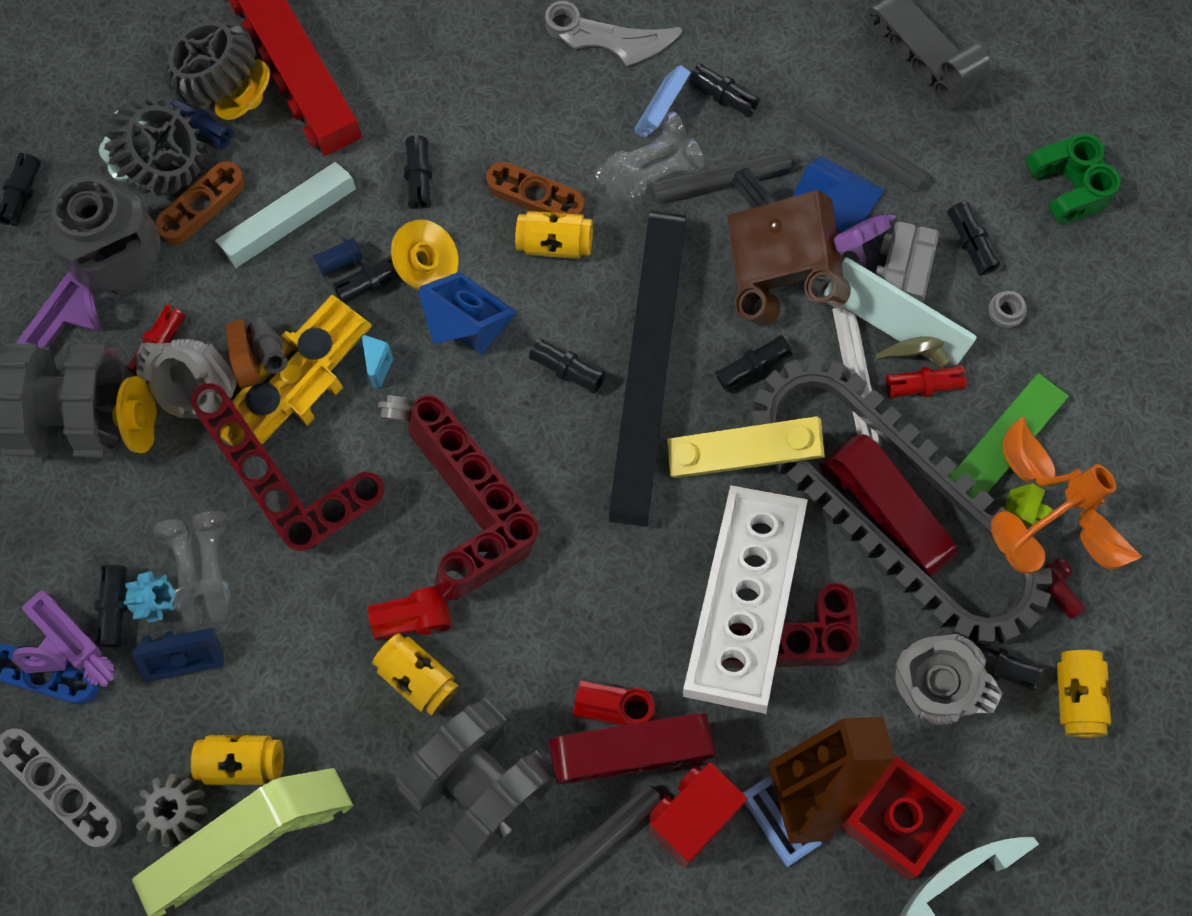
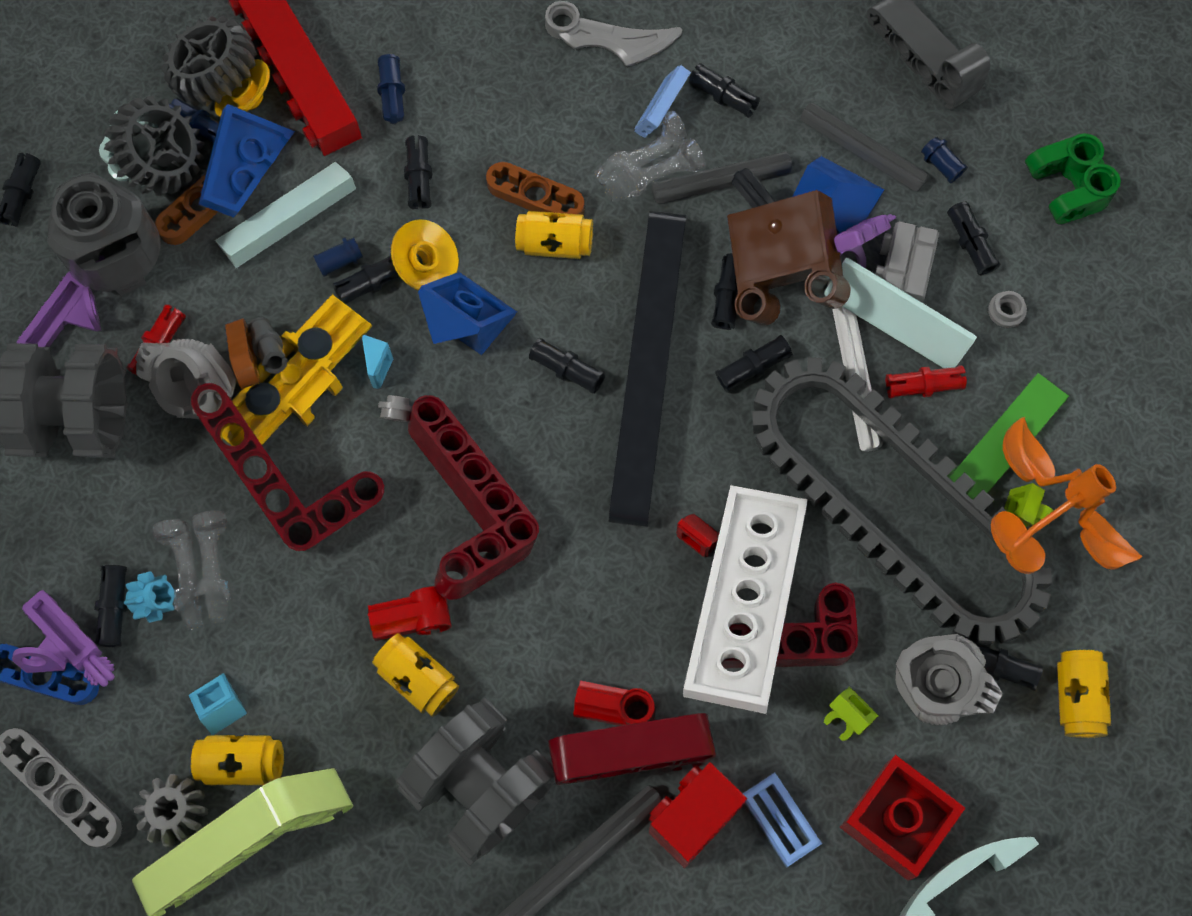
yellow dish [112,376,157,453] -> none
dark blue plate [132,627,224,682] -> none
light yellow plate [667,416,825,478] -> none
reddish brown wedge [768,717,895,844] -> none
dark red beam [819,434,958,578] -> none
olive bar [876,336,950,367] -> none
dark red arm [1044,558,1085,619] -> none
none -> medium azure slope [189,673,247,735]
none -> blue wing [199,104,295,217]
none -> dark blue axle [377,54,405,124]
none -> red slope [676,514,719,557]
none -> black pin [711,253,738,330]
none -> lime tile [824,686,879,741]
none -> dark blue pin [921,137,968,183]

